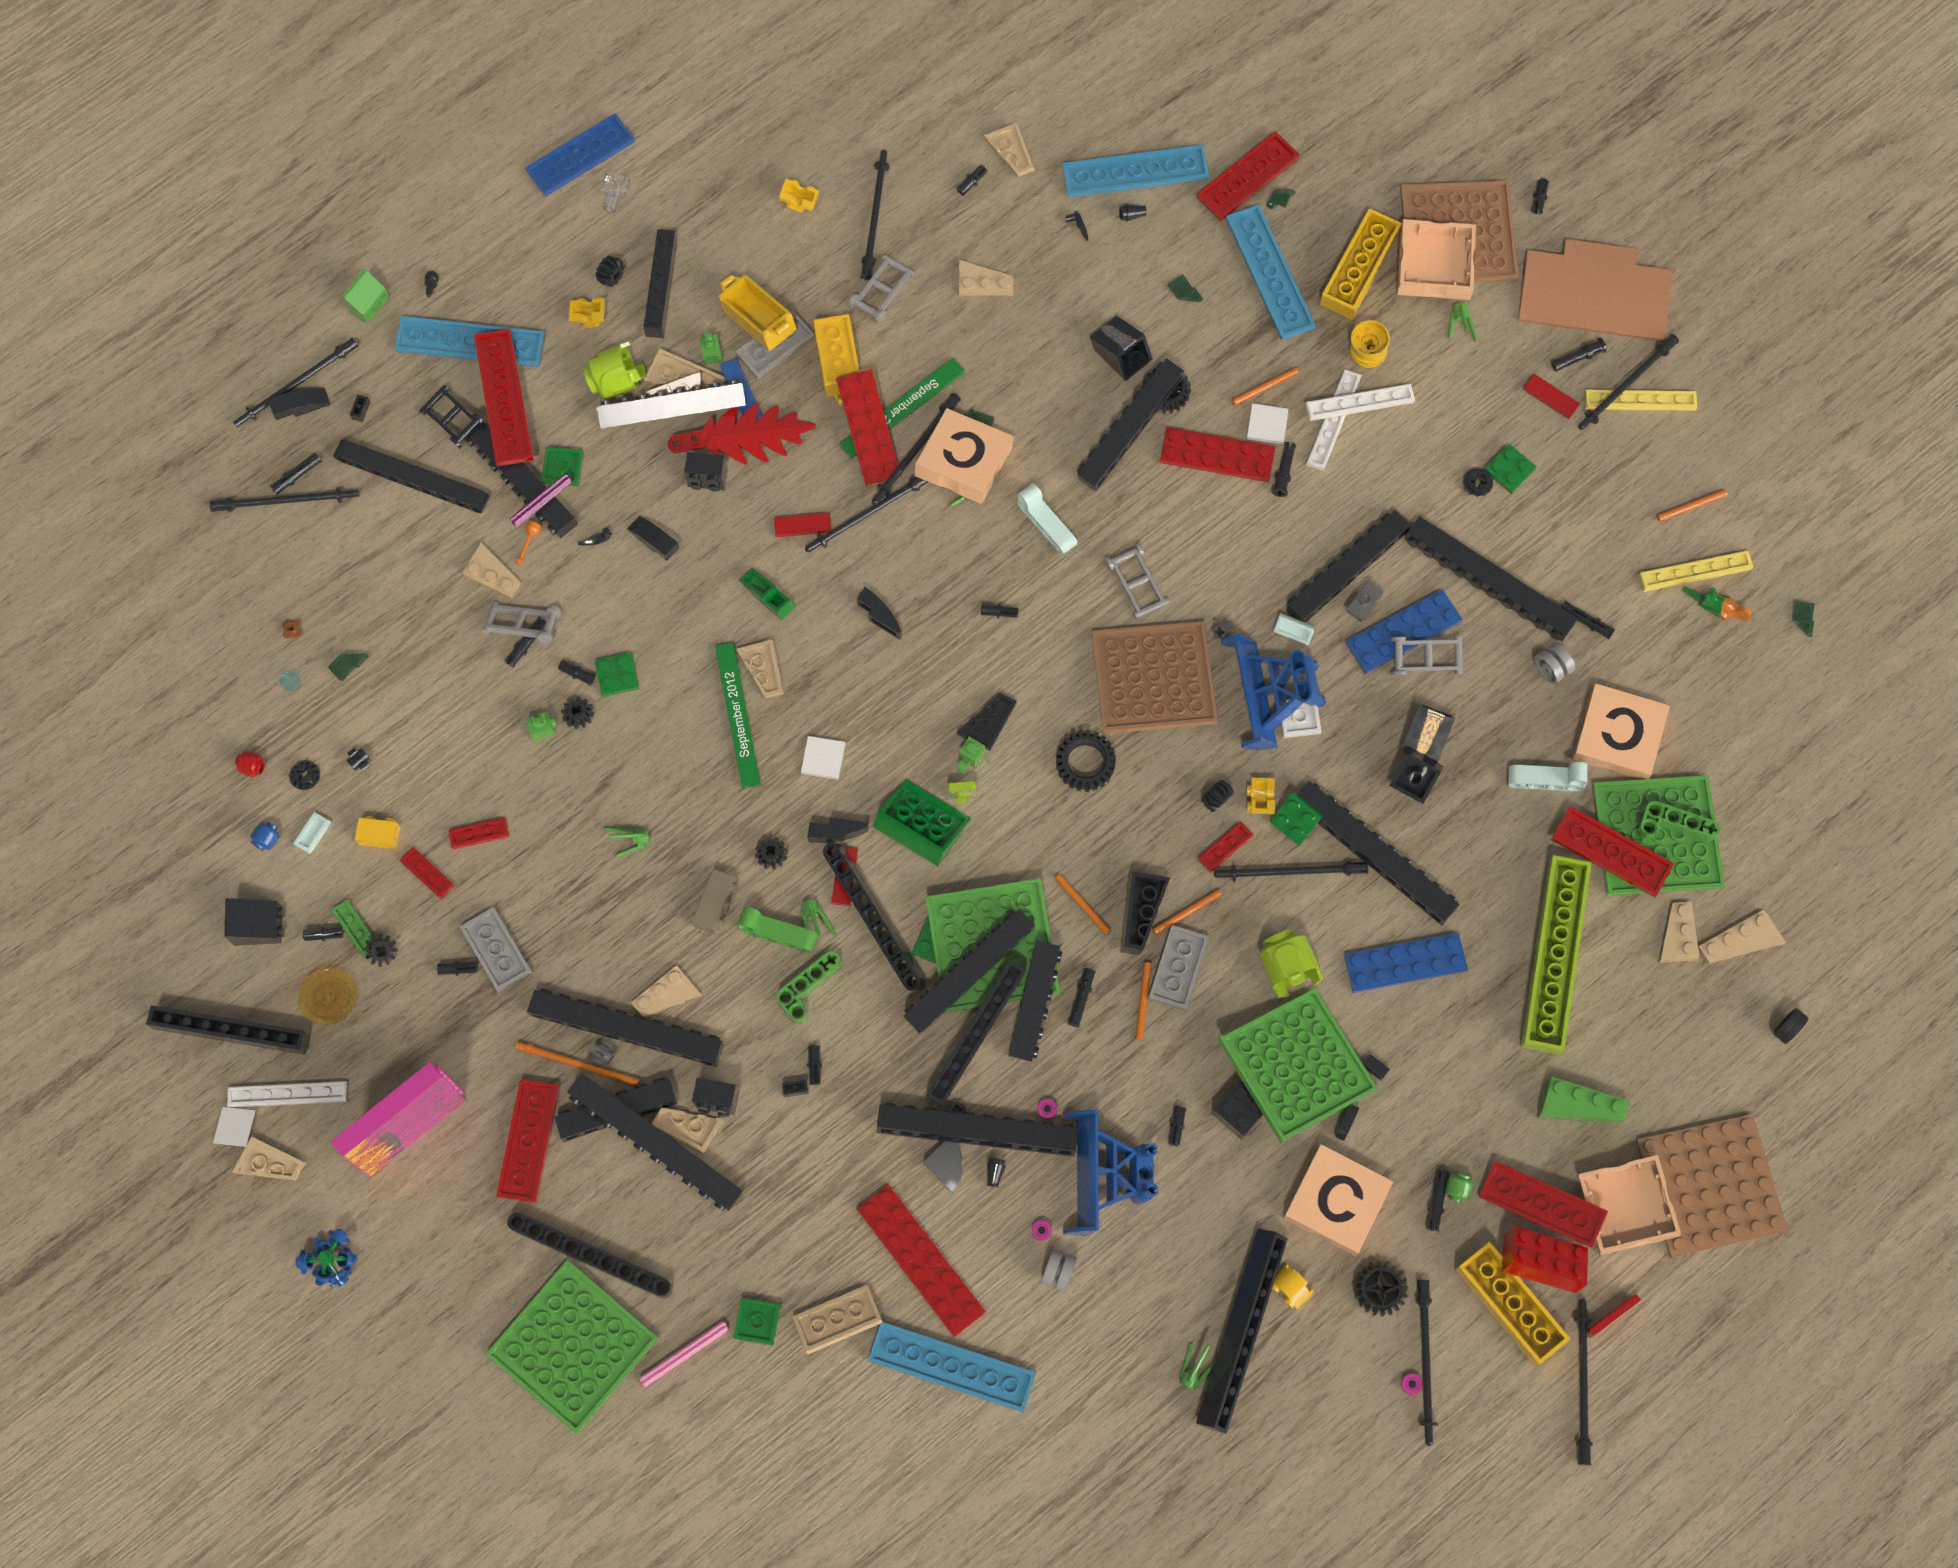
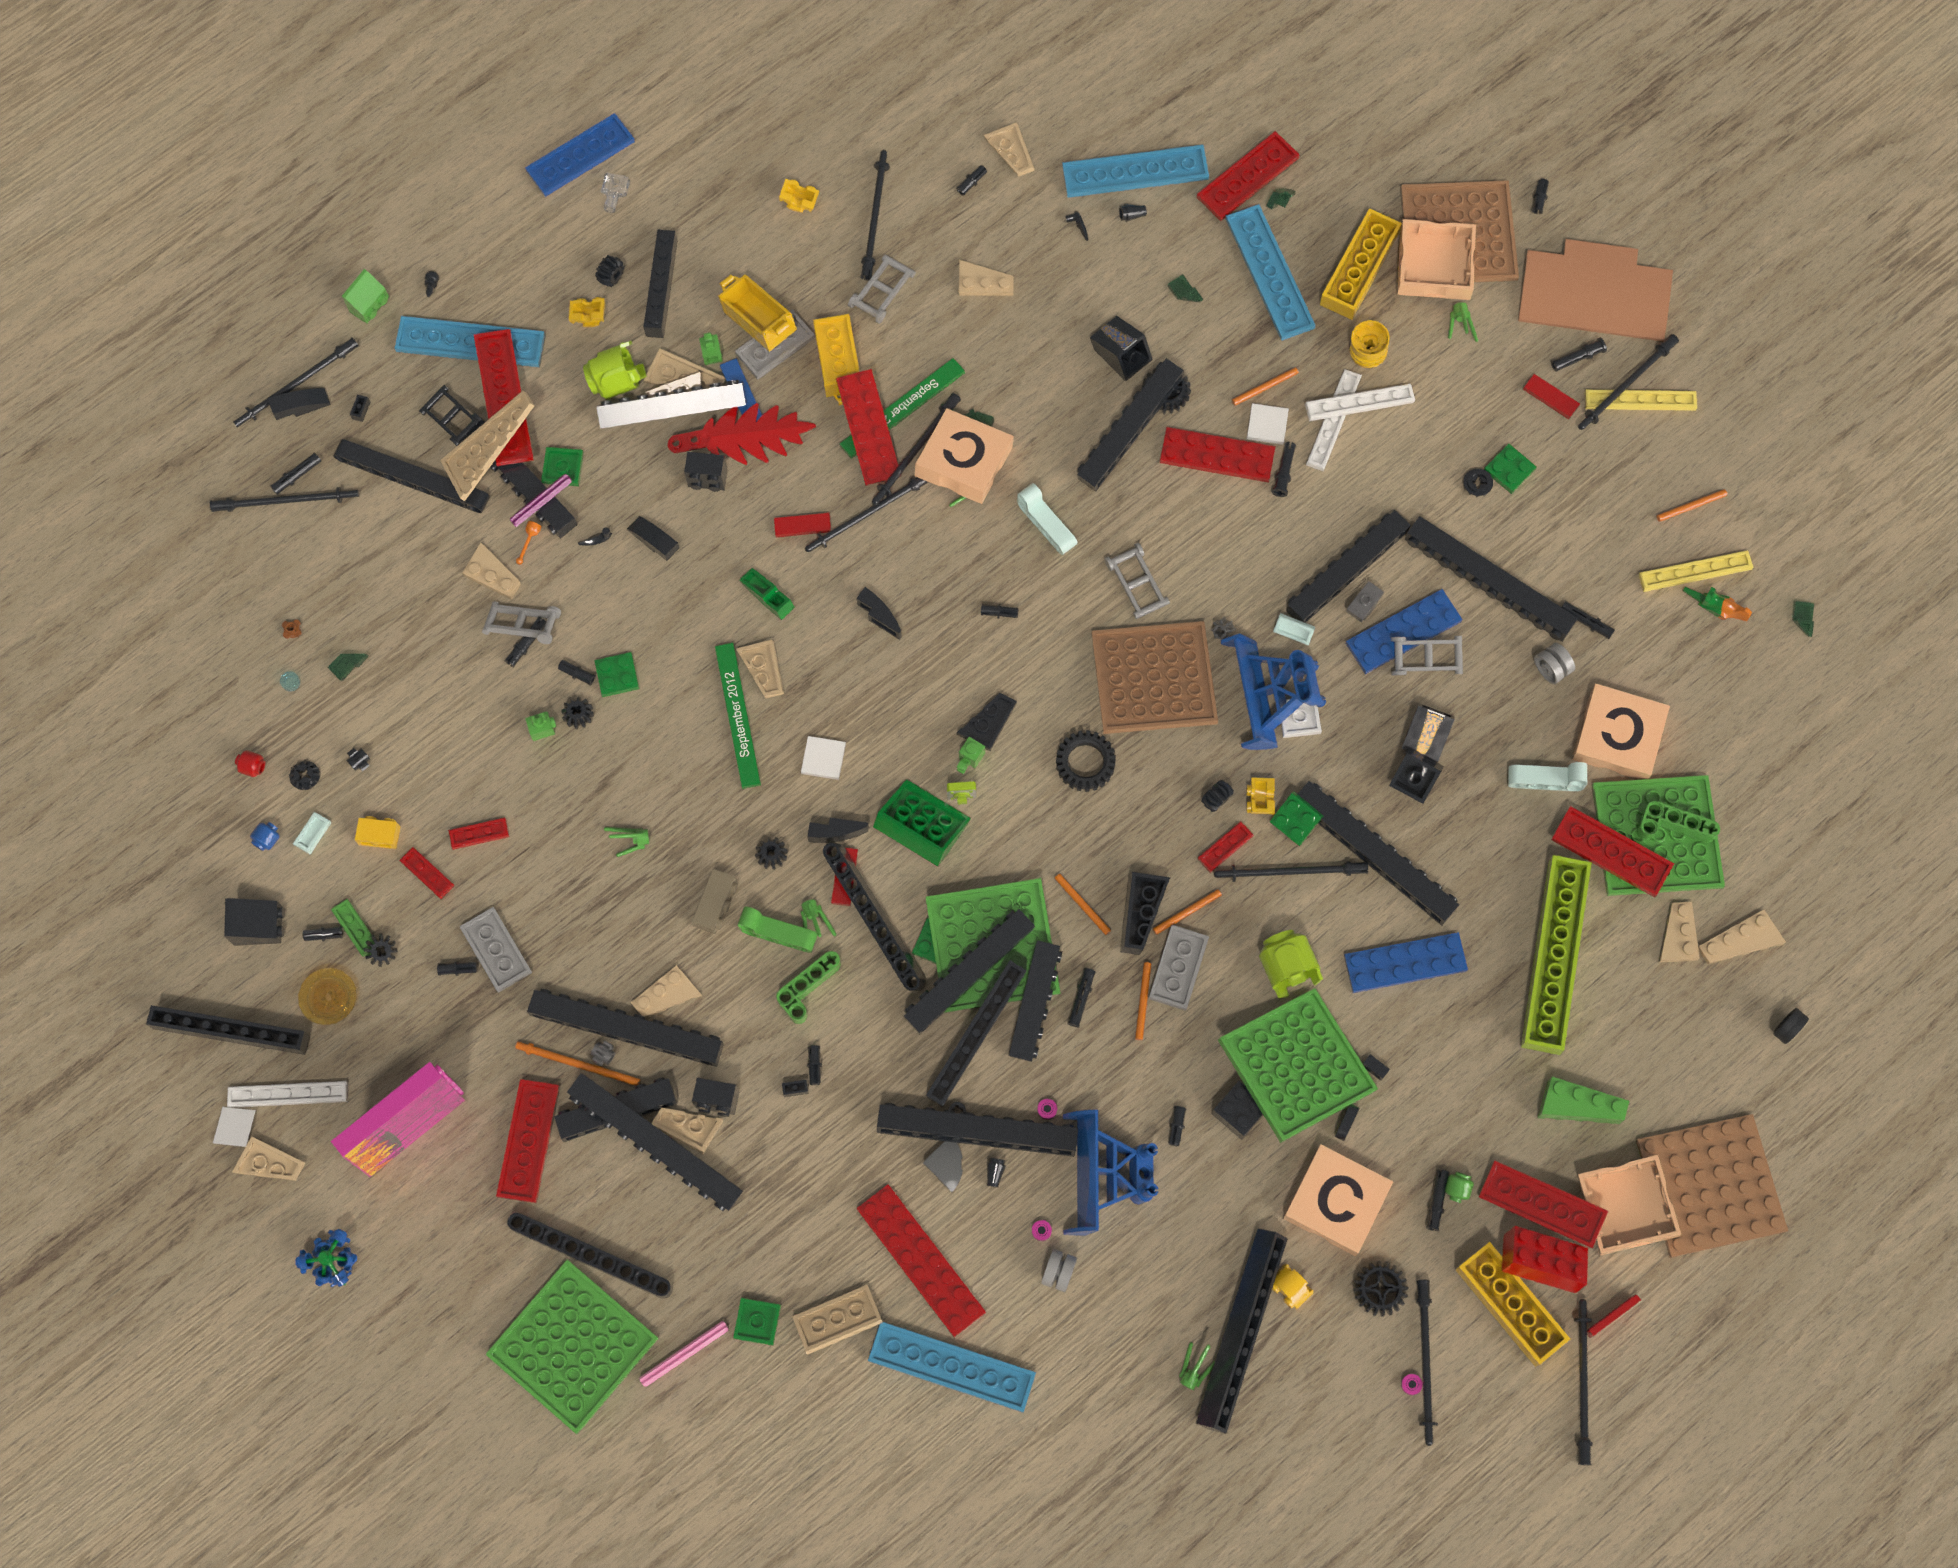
none -> tan wing [440,391,534,501]

